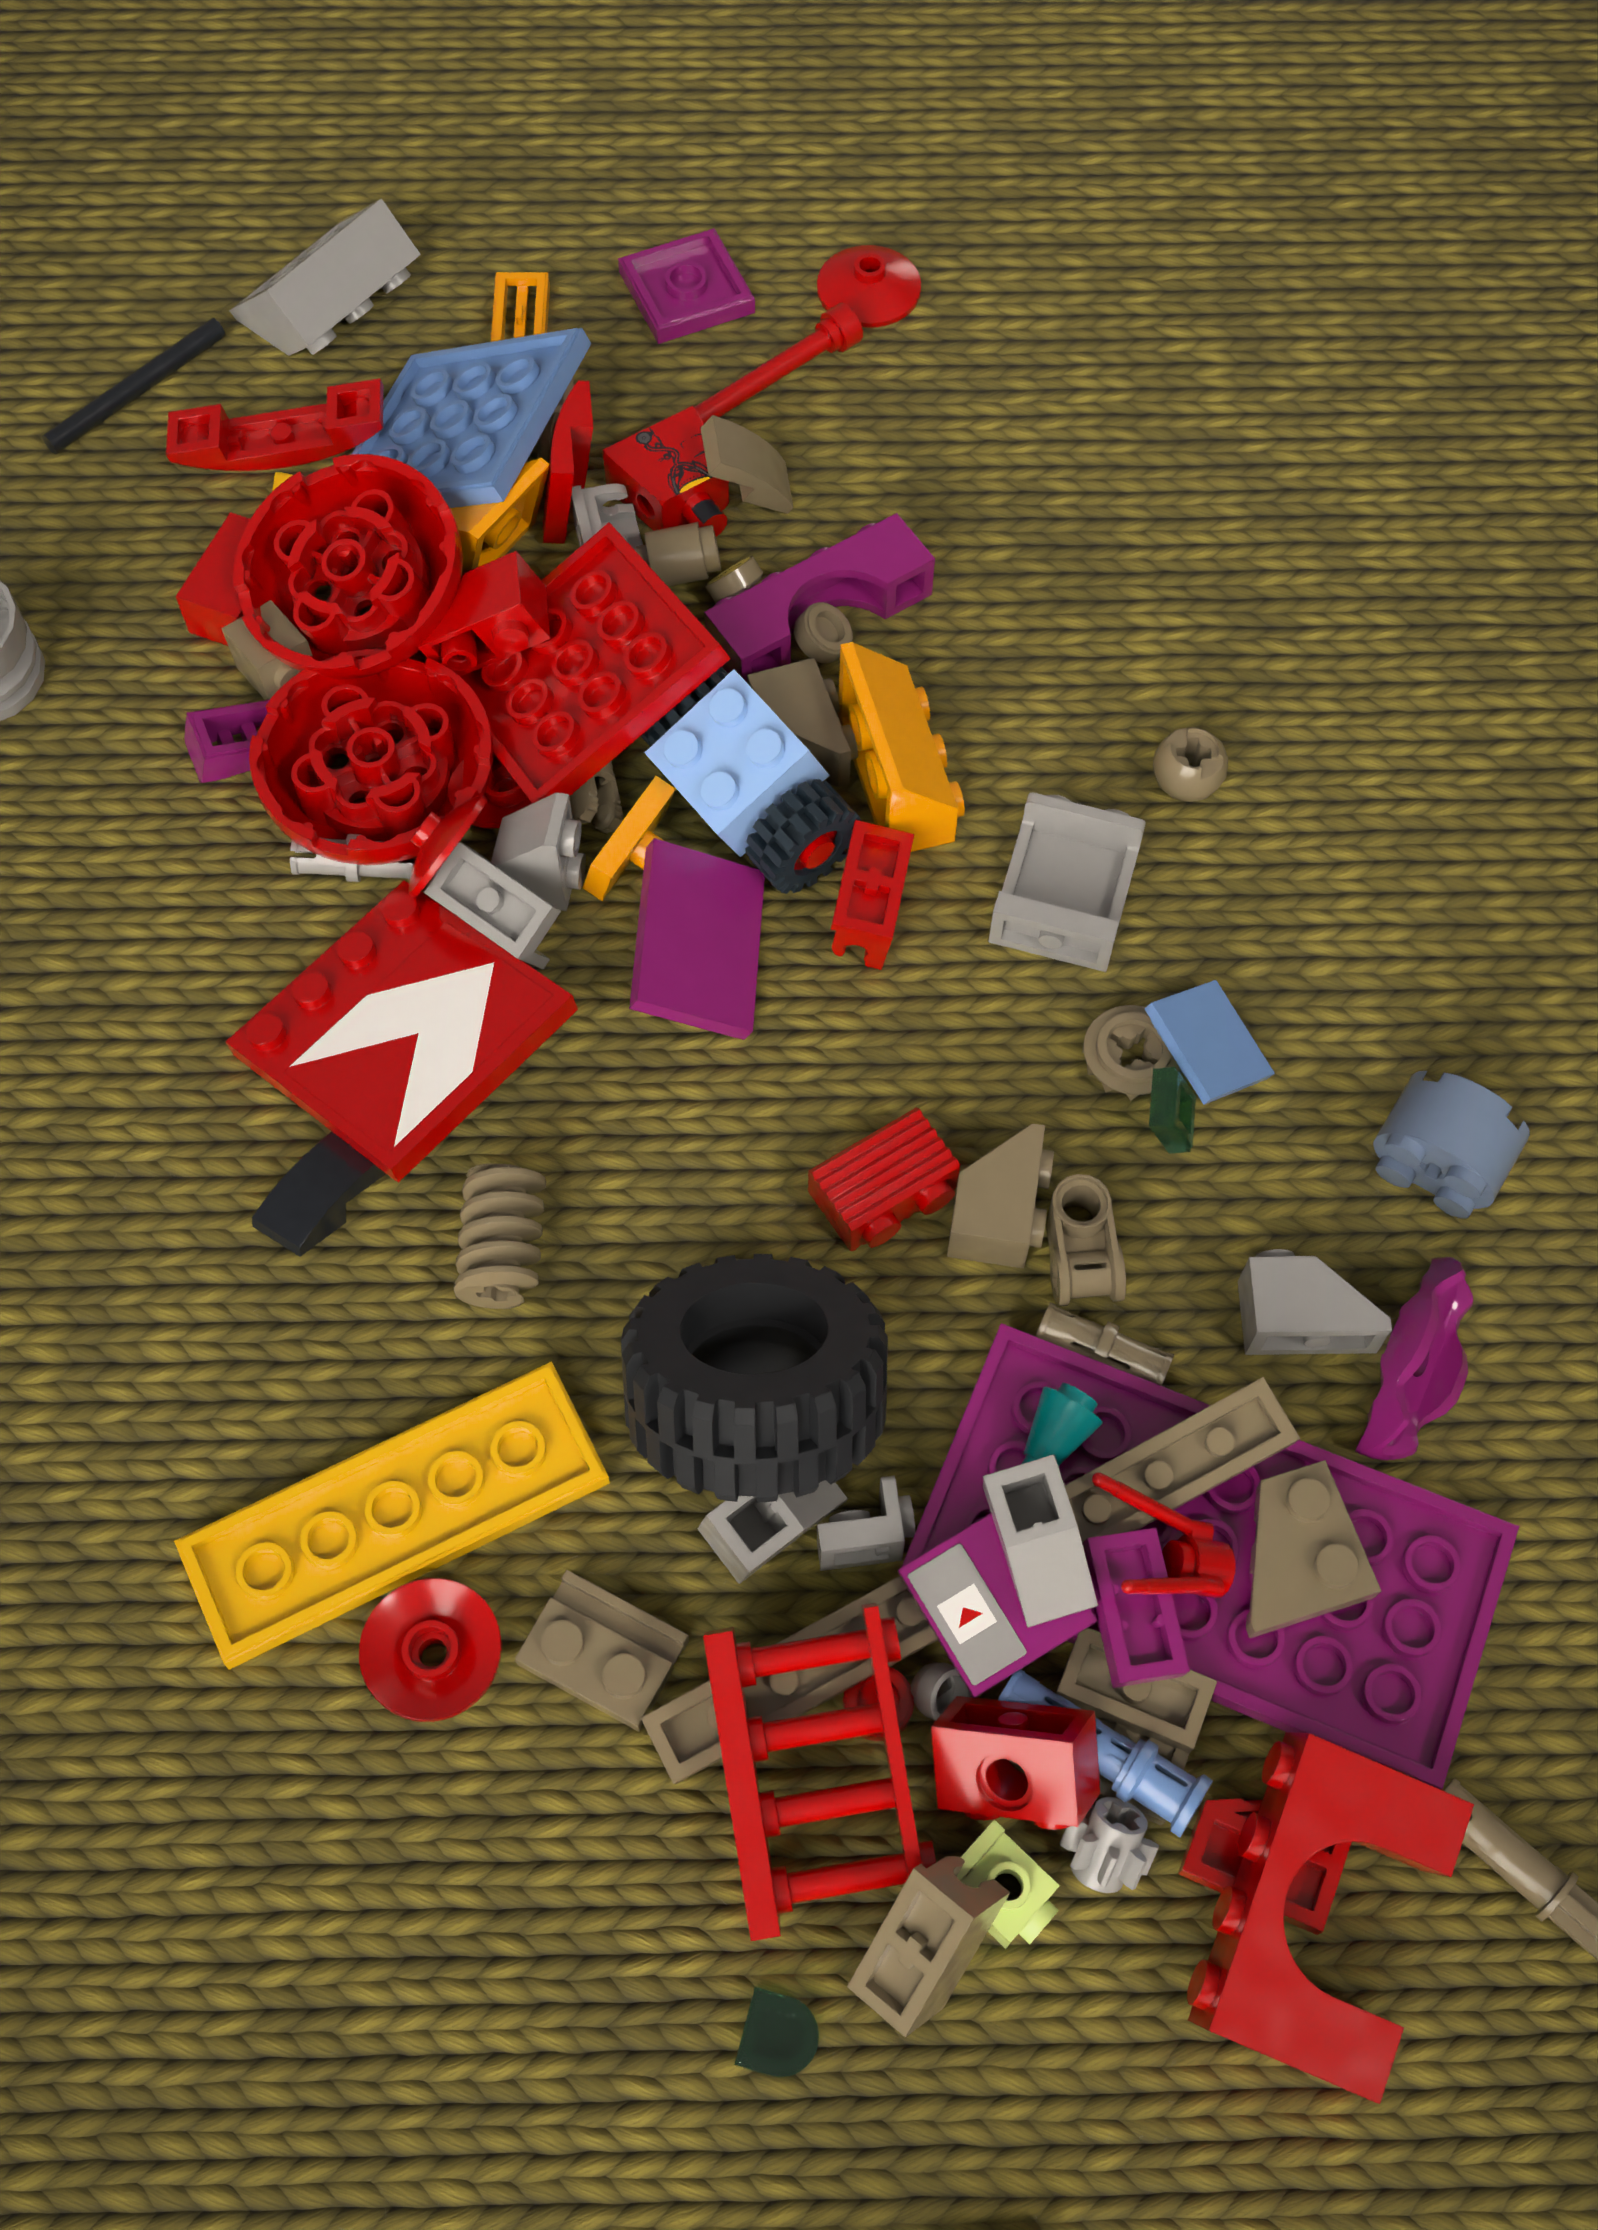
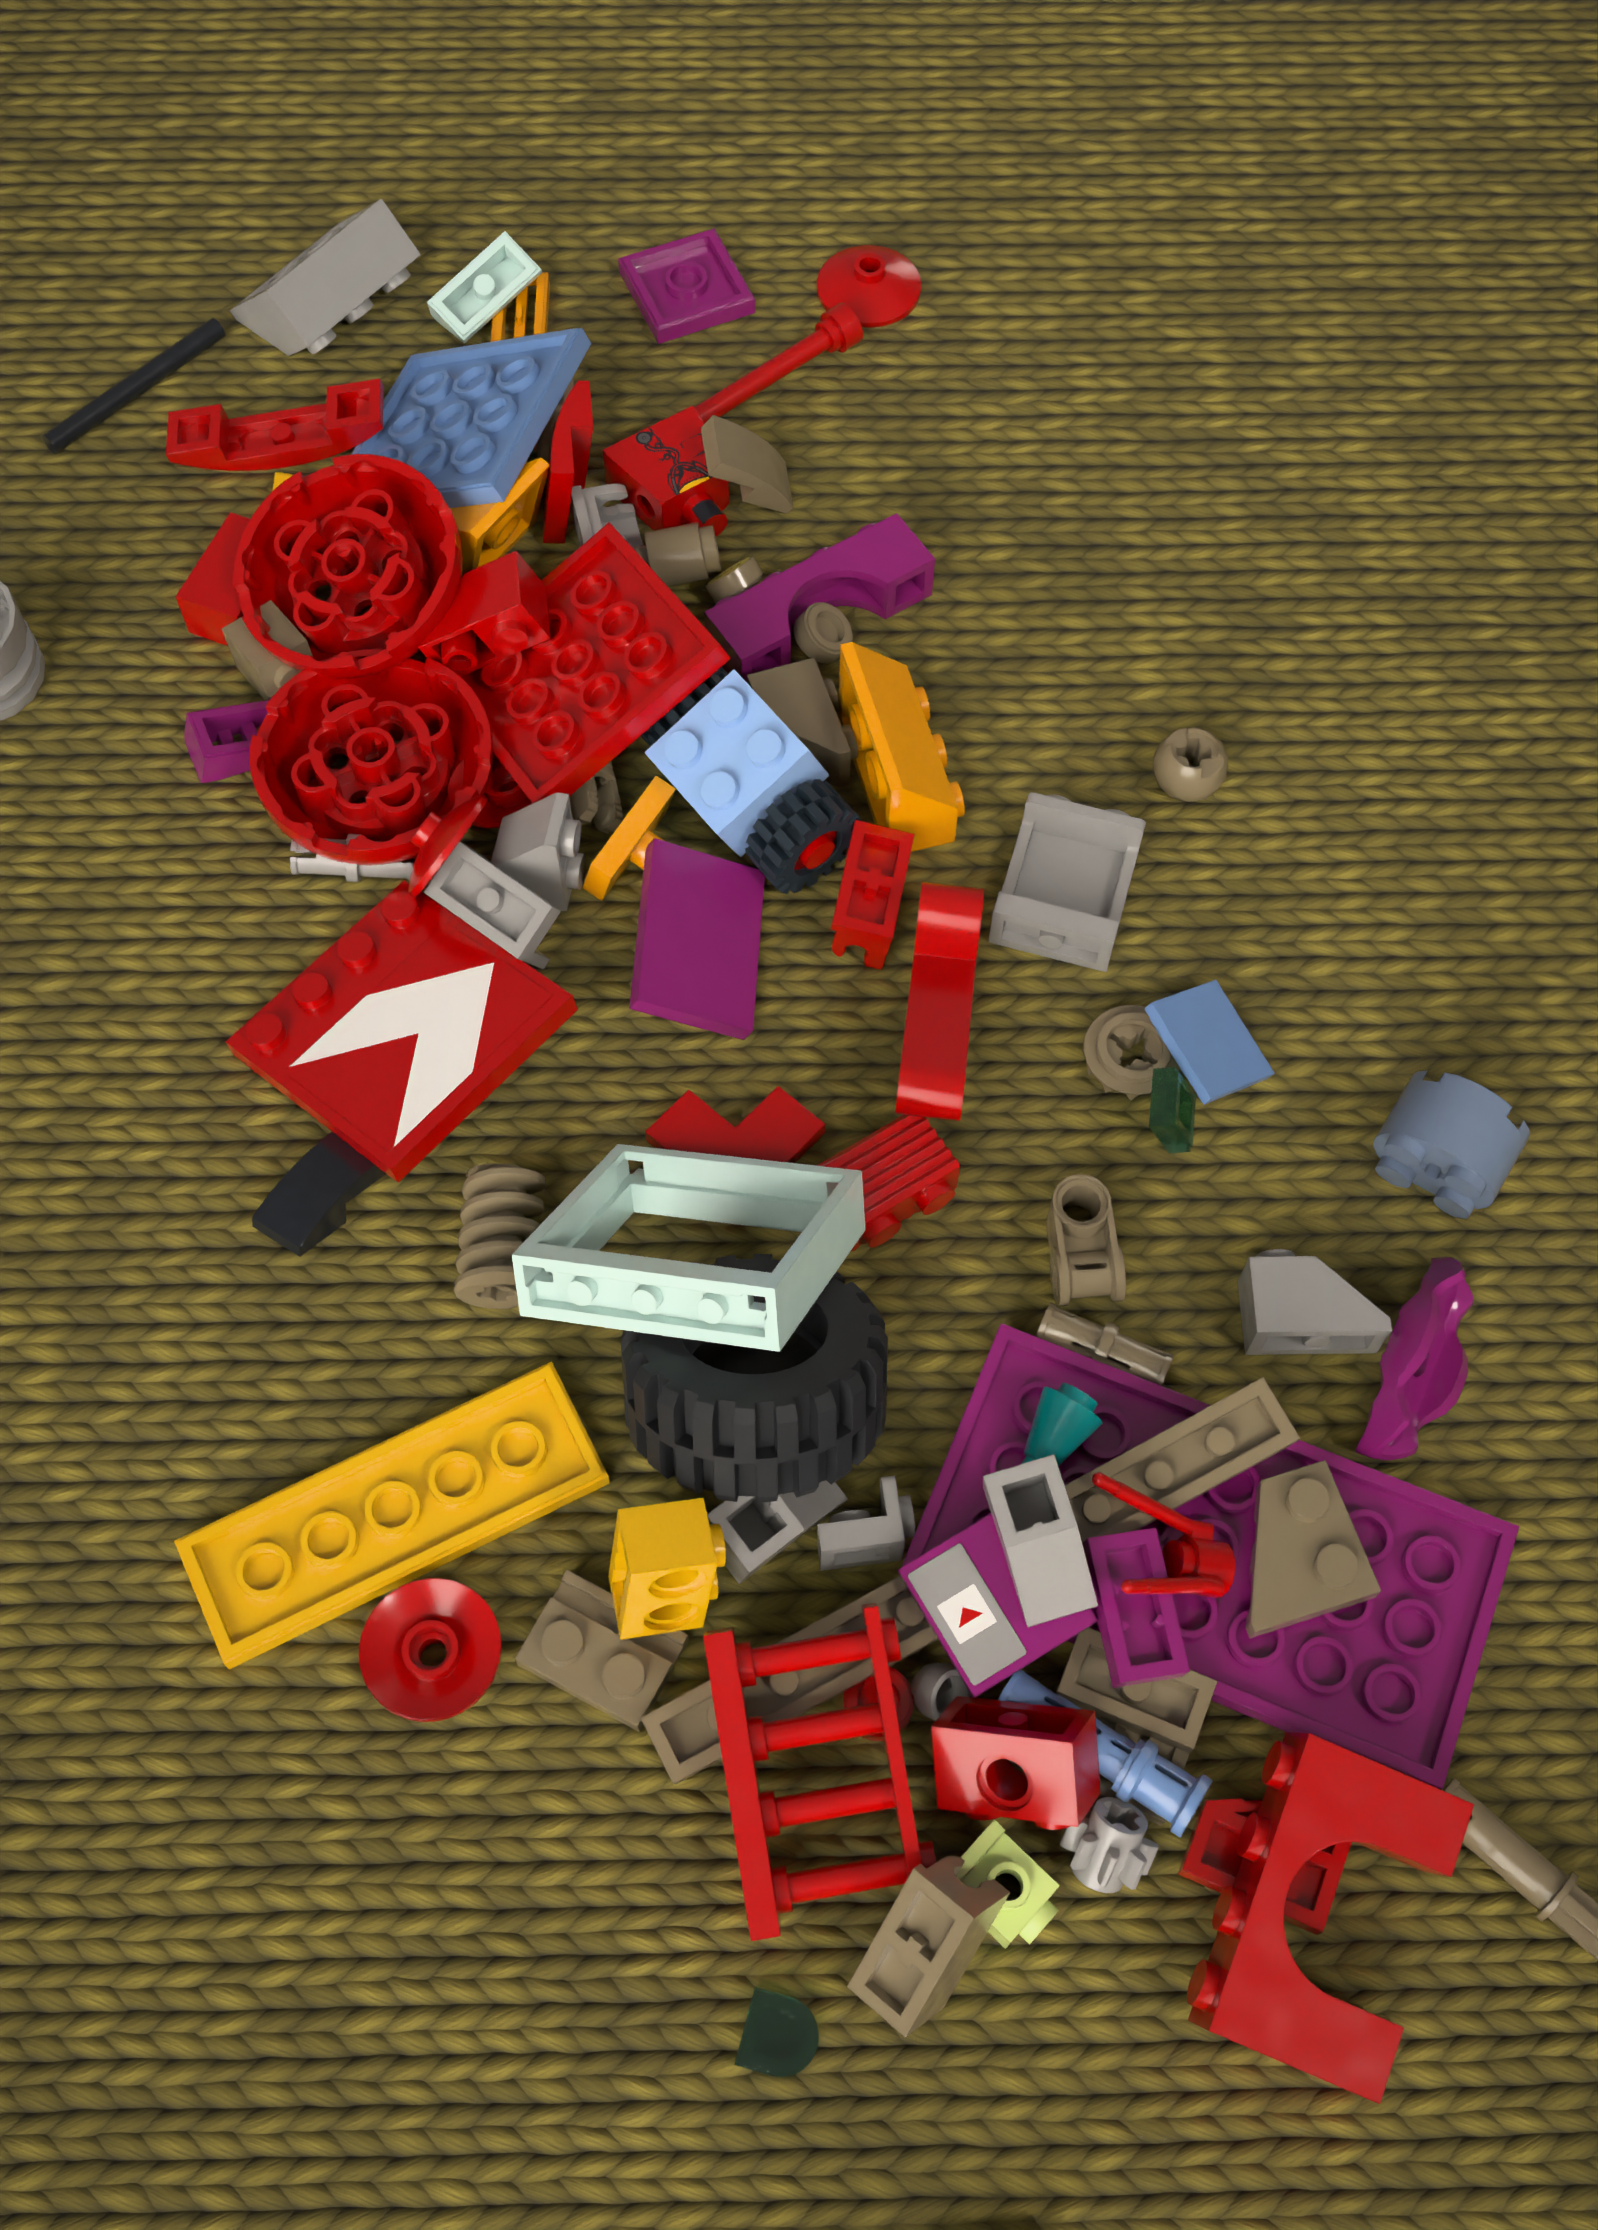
dark tan slope [947,1124,1054,1269] -> none
none -> light aqua slope [427,231,542,343]
none -> light aqua window [512,1144,866,1352]
none -> yellow brick [608,1498,726,1640]
none -> red tile [645,1086,825,1163]
none -> red beam [895,882,984,1121]

